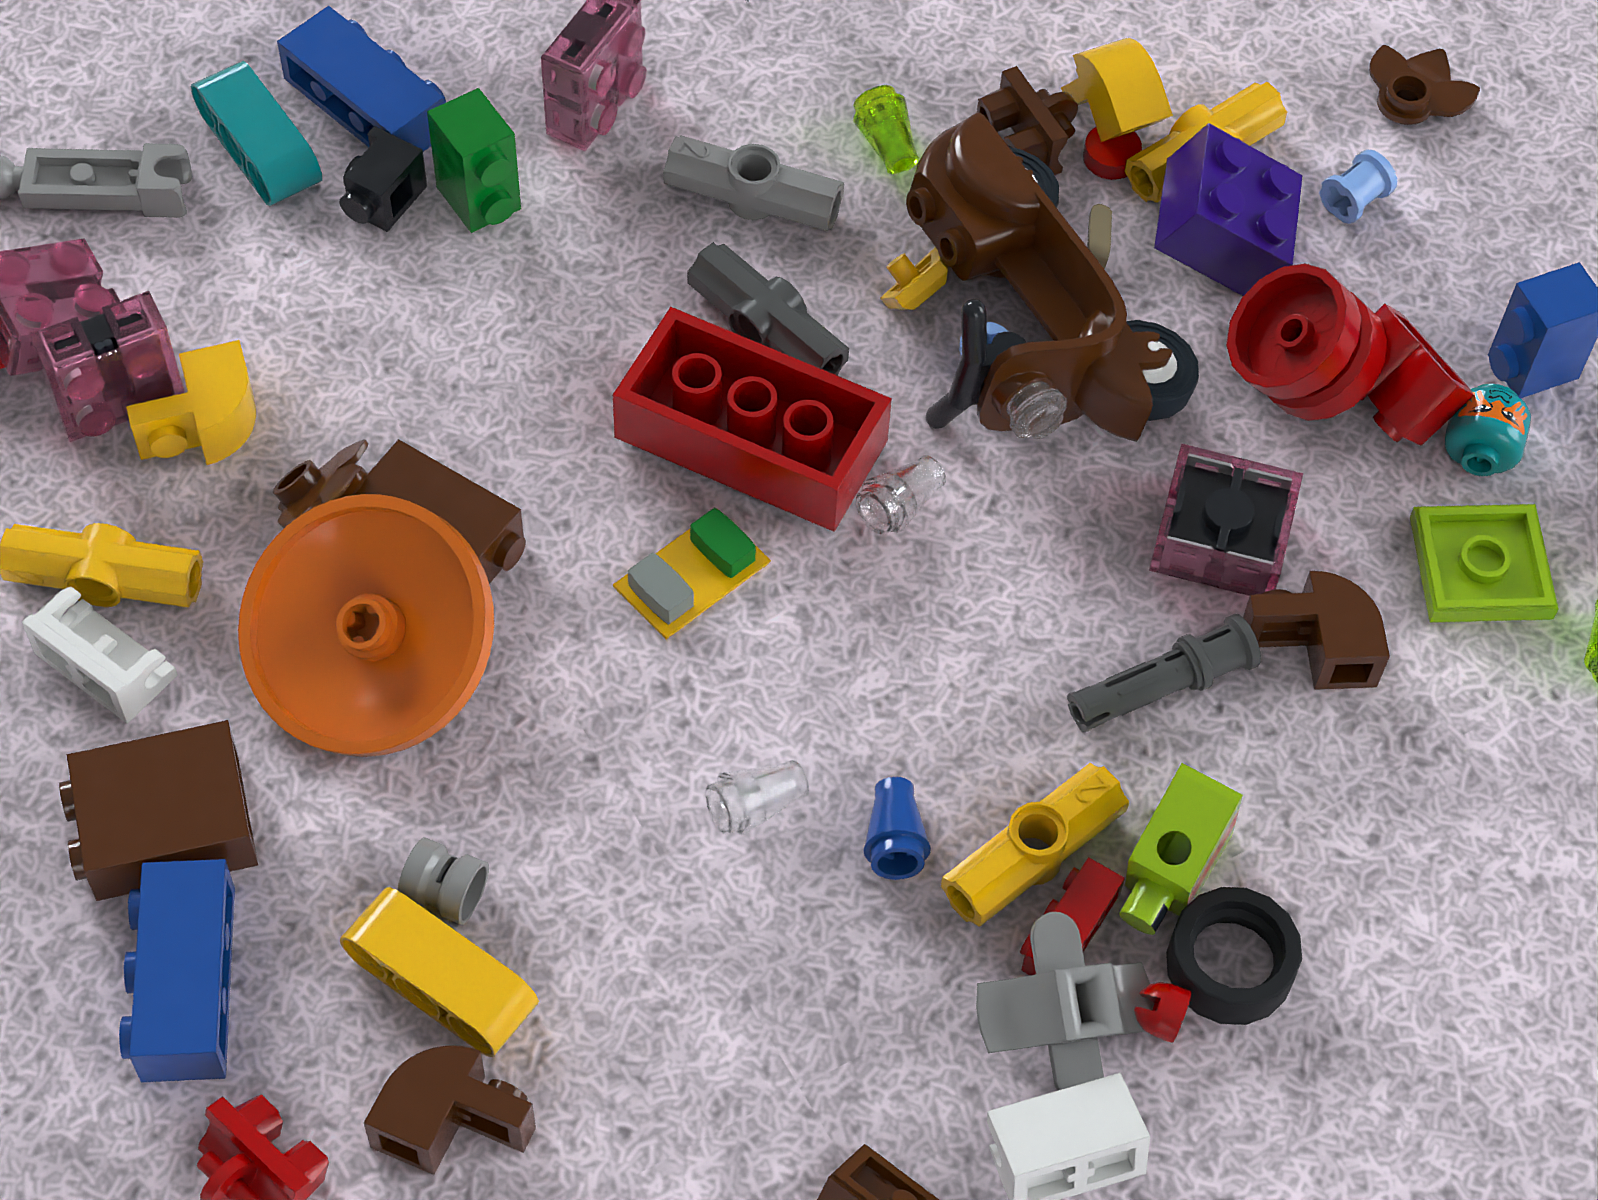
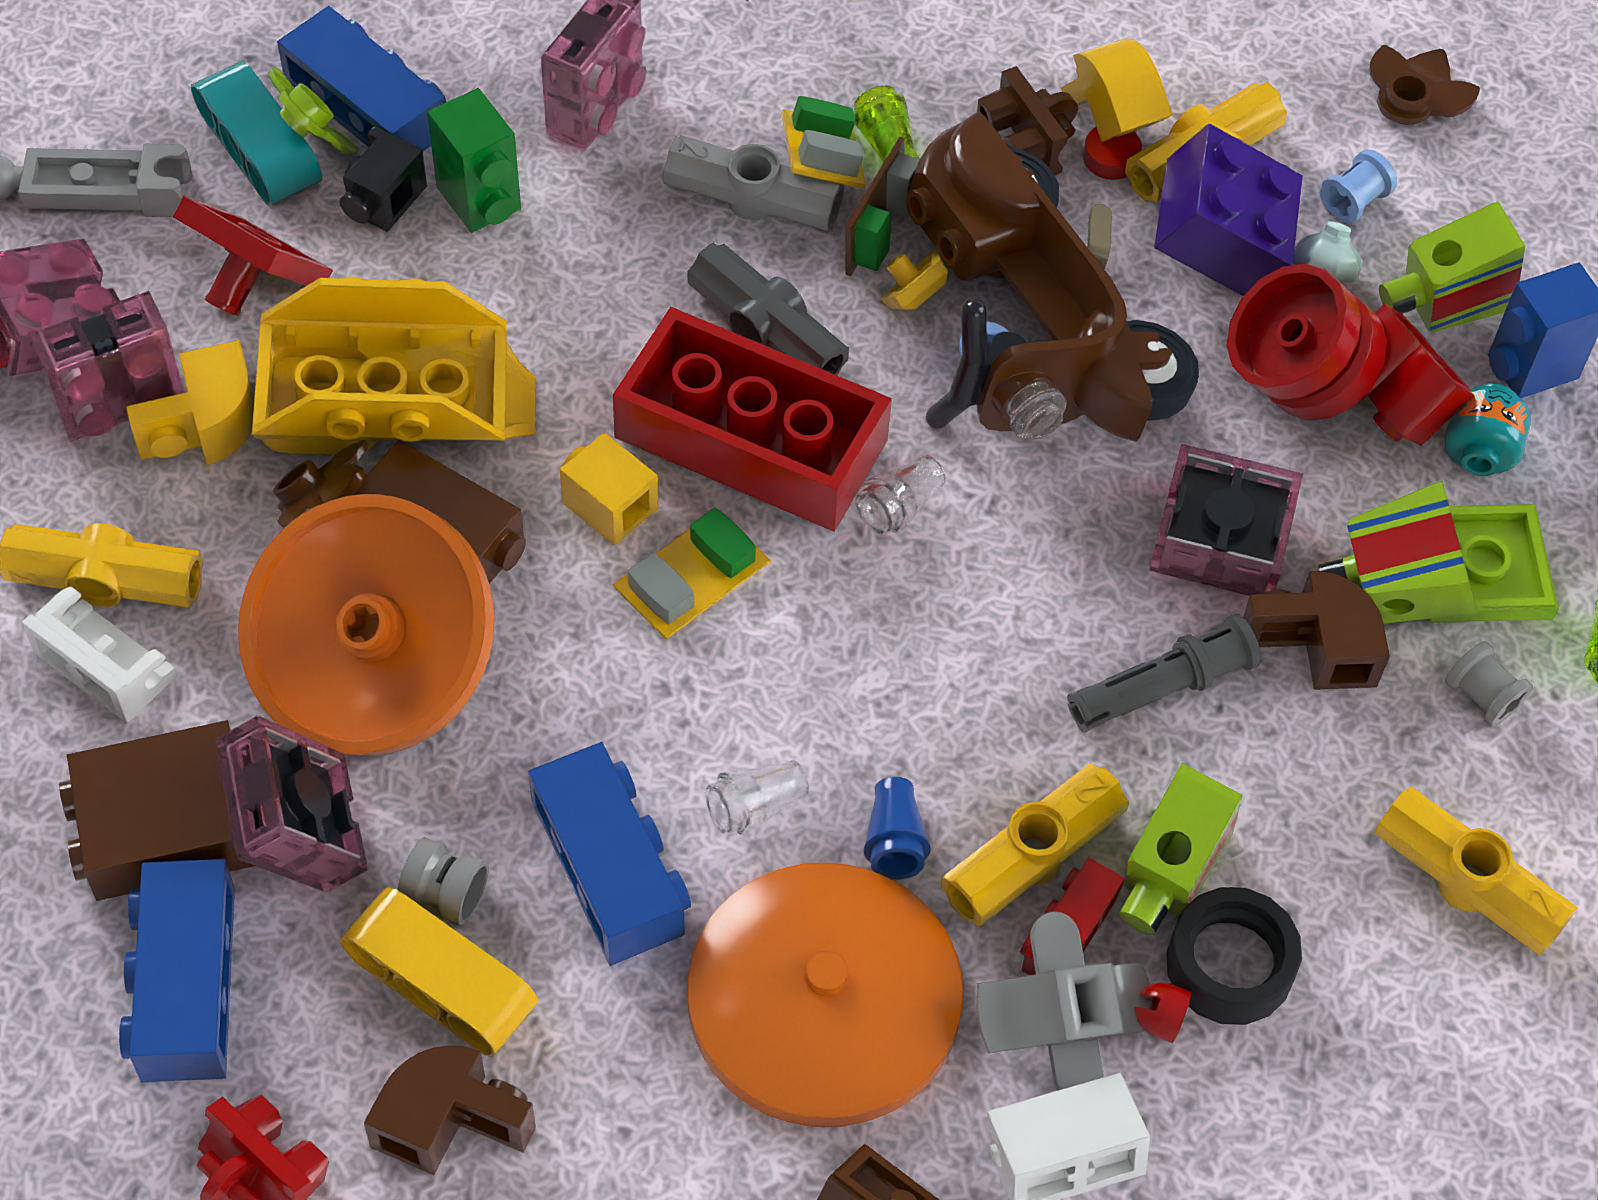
none -> red tile [173,196,333,316]
none -> clear pink piece [216,715,368,892]
none -> yellow slope [252,277,536,455]
none -> lime plate [268,68,358,157]
none -> blue brick [528,742,691,966]
none -> yellow brick [560,432,658,546]
none -> orange dish [687,863,963,1127]
none -> piece [781,96,866,189]
none -> piece [845,136,920,276]
none -> light aqua piece [1293,221,1363,283]
none -> torso [1318,481,1478,624]
none -> yellow piece [1374,786,1578,956]
none -> lime torso [1379,201,1526,332]
none -> light grey bush [1445,641,1533,727]

